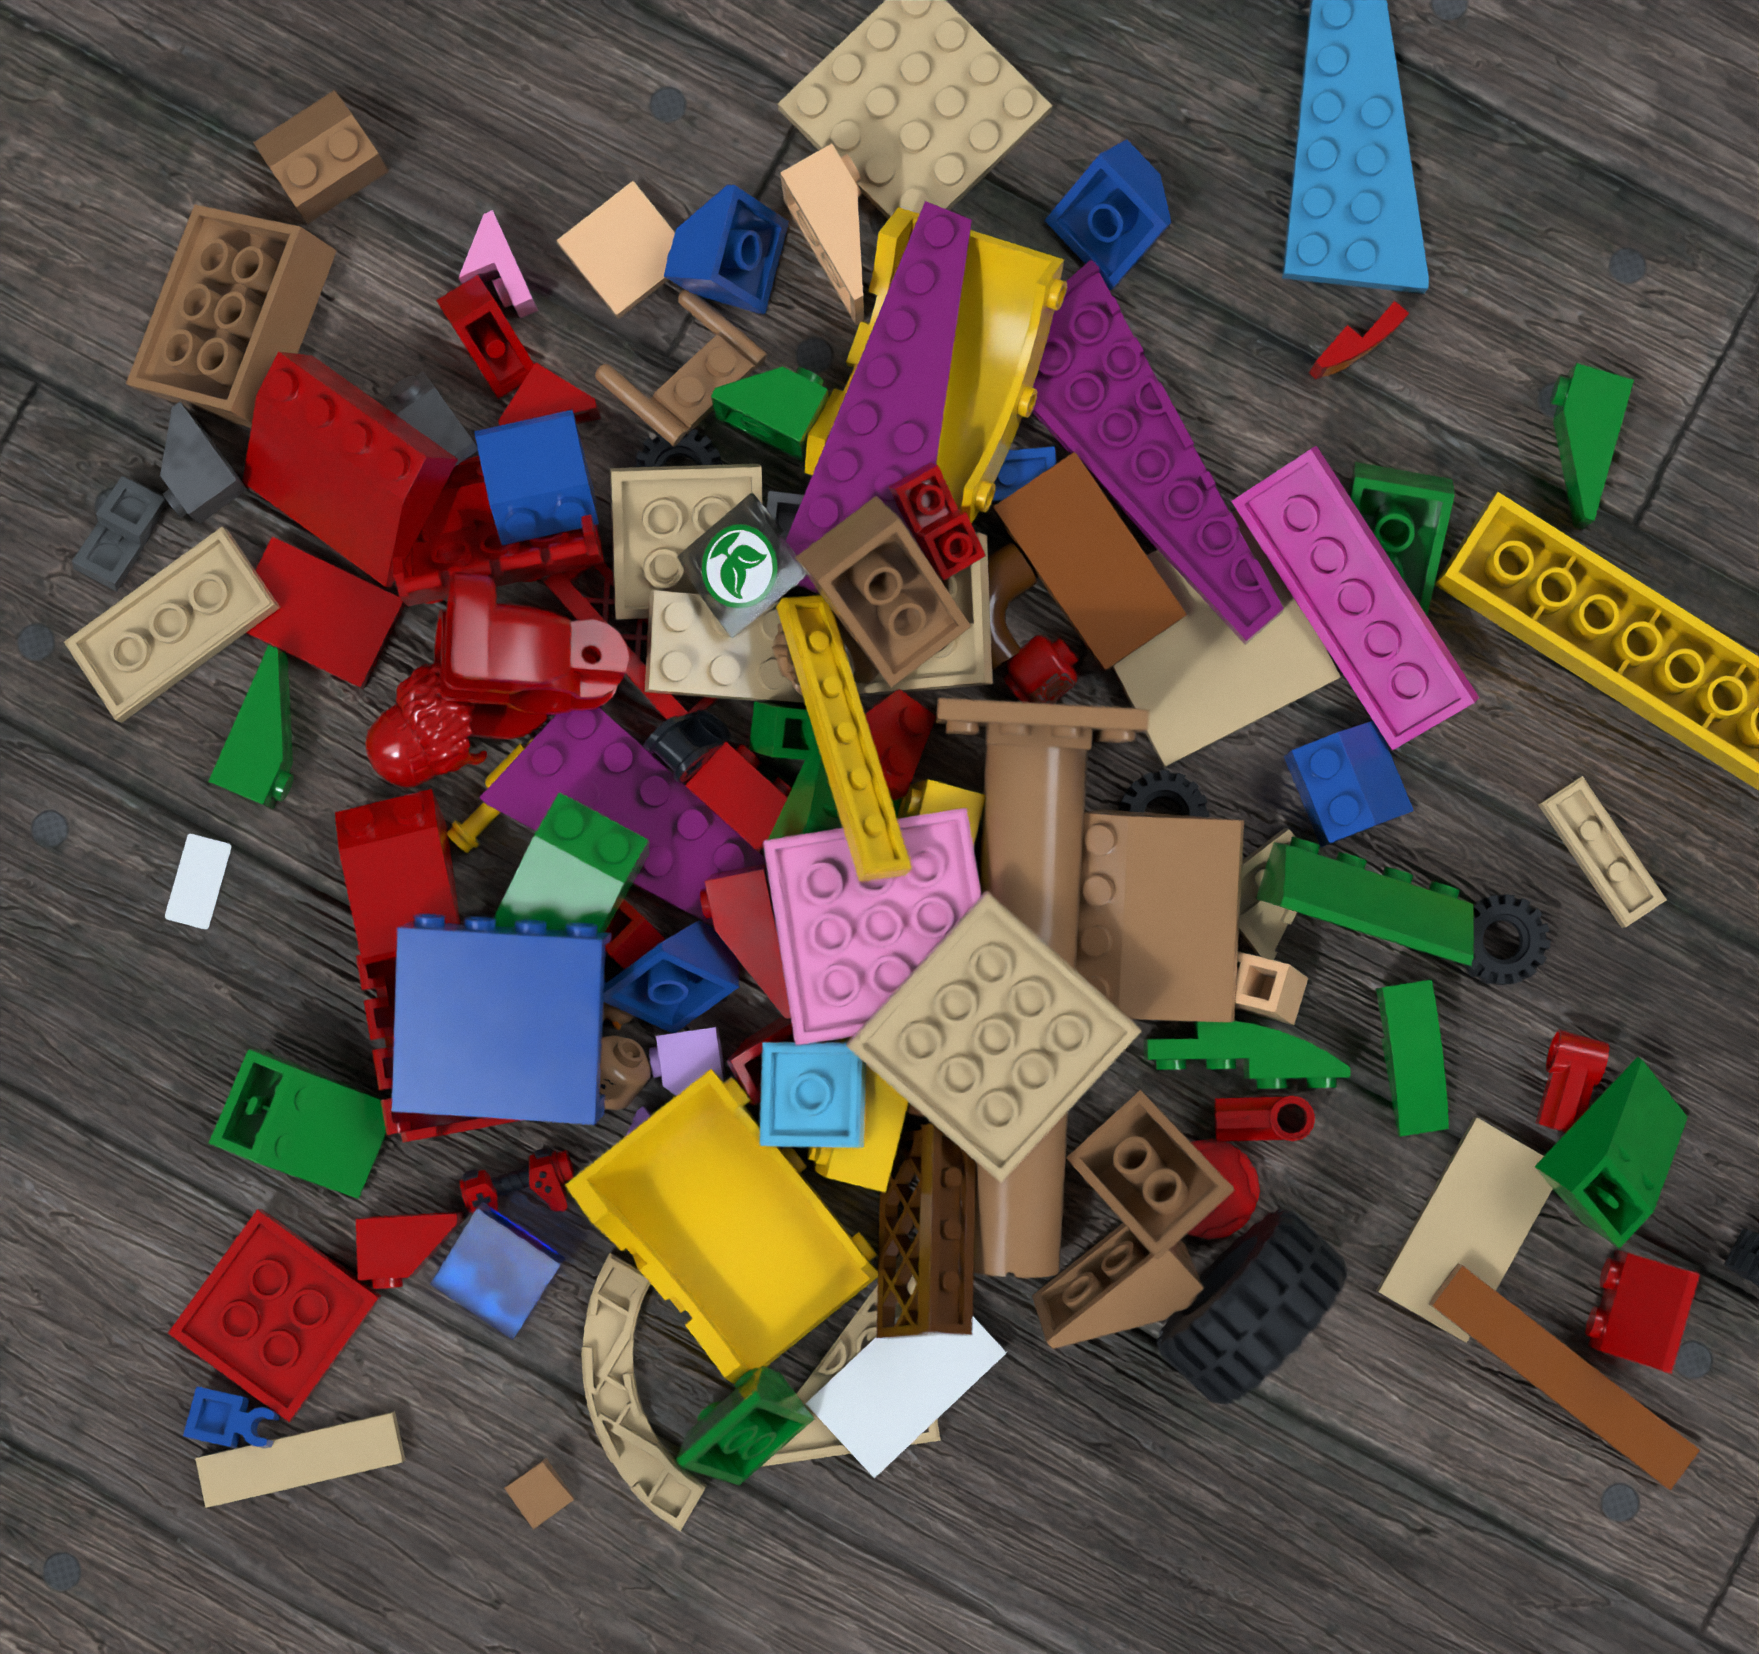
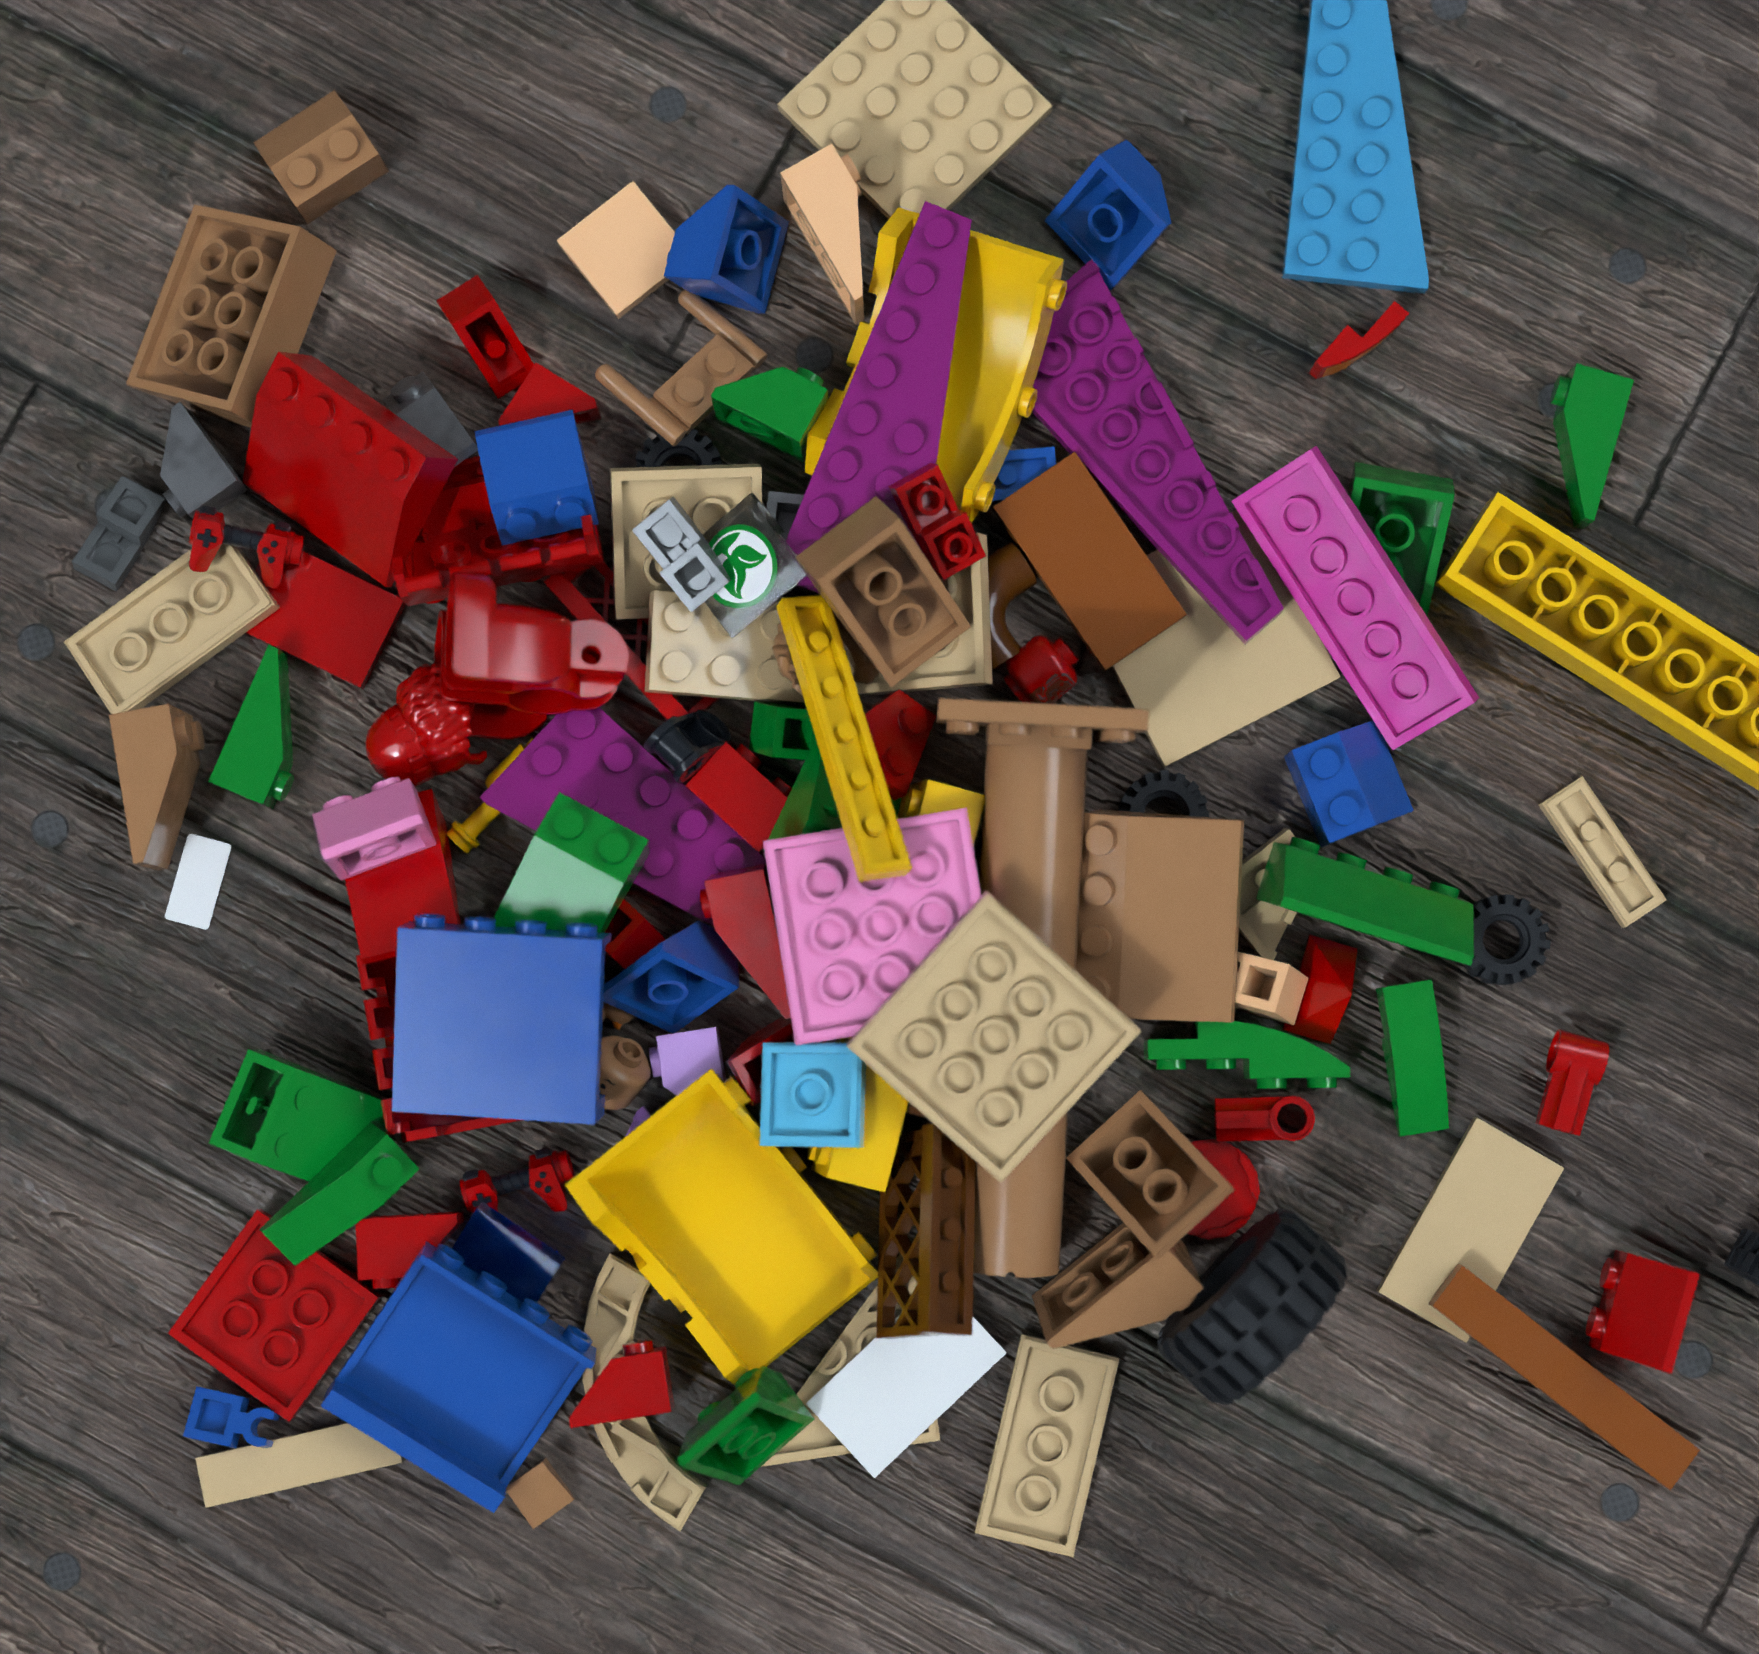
bright pink slope [459,210,538,319] -> none
green slope [1534,1057,1688,1249] -> none
none -> medium nougat slope [109,704,205,871]
none -> red piece [189,506,305,588]
none -> green slope [259,1122,419,1266]
none -> bright pink slope [312,777,437,881]
none -> blue panel [321,1242,597,1513]
none -> red slope [568,1339,675,1428]
none -> slope [632,496,731,612]
none -> tan tile [974,1333,1119,1557]
none -> red slope [1282,935,1358,1044]

